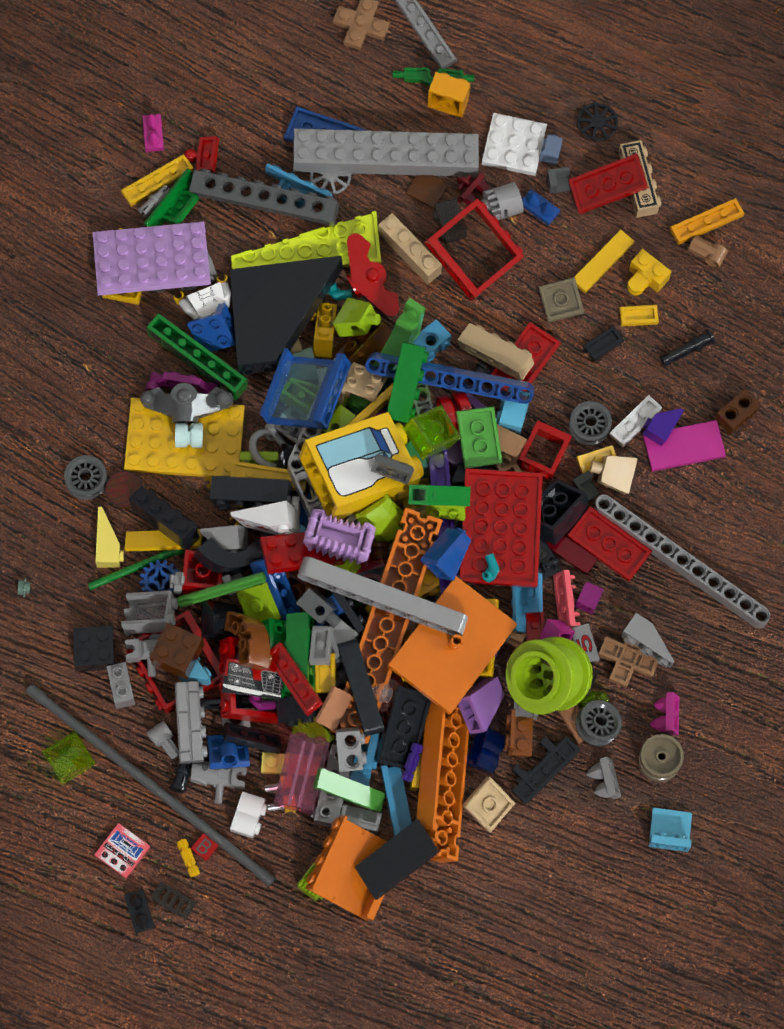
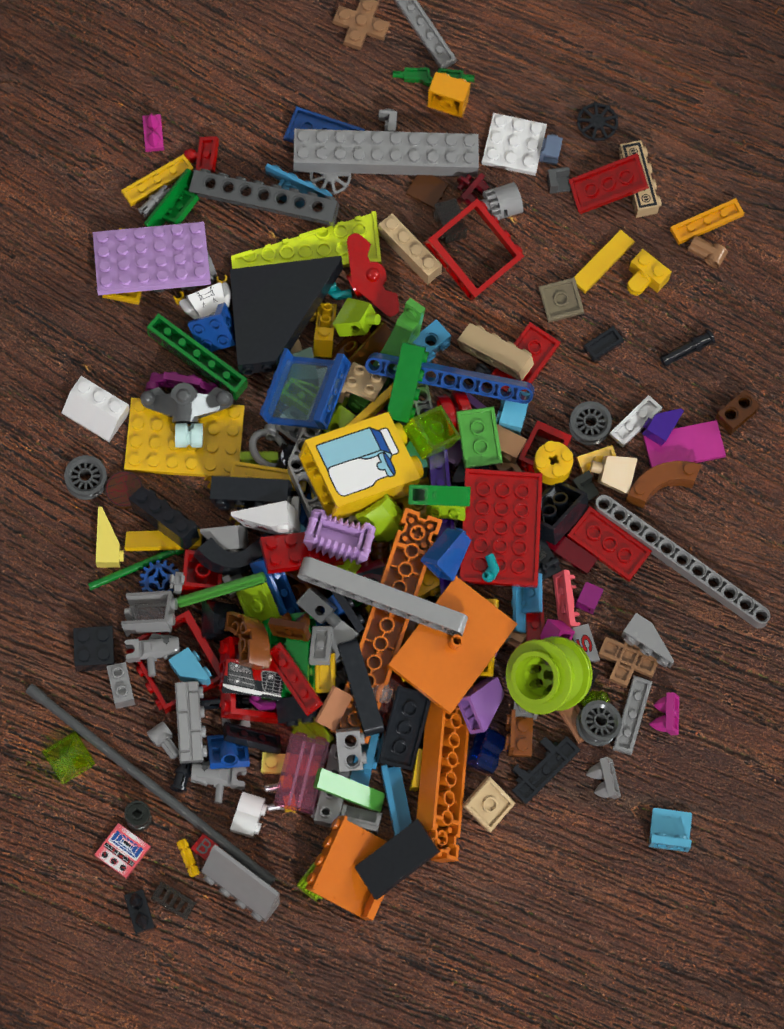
sand green plate [18,578,30,597] -> none
reddish brown brick [150,623,204,680] -> none
dark grey bracket [371,454,414,485] -> none
dark purple axle [401,743,423,782] -> none
blue tile [522,189,560,226] -> none
yellow tile [619,305,659,326] -> none
dark tan wheel [638,734,684,783] -> none
none -> white slope [61,376,130,442]
none -> pearl dark grey wheel [124,800,152,832]
none -> light grey slope [202,845,280,923]
none -> reddish brown tile [268,612,311,642]
none -> light grey bracket [379,109,397,132]
none -> yellow brick [533,441,573,485]
none -> light grey tile [612,676,652,755]
none -> dark orange brick [626,461,701,508]

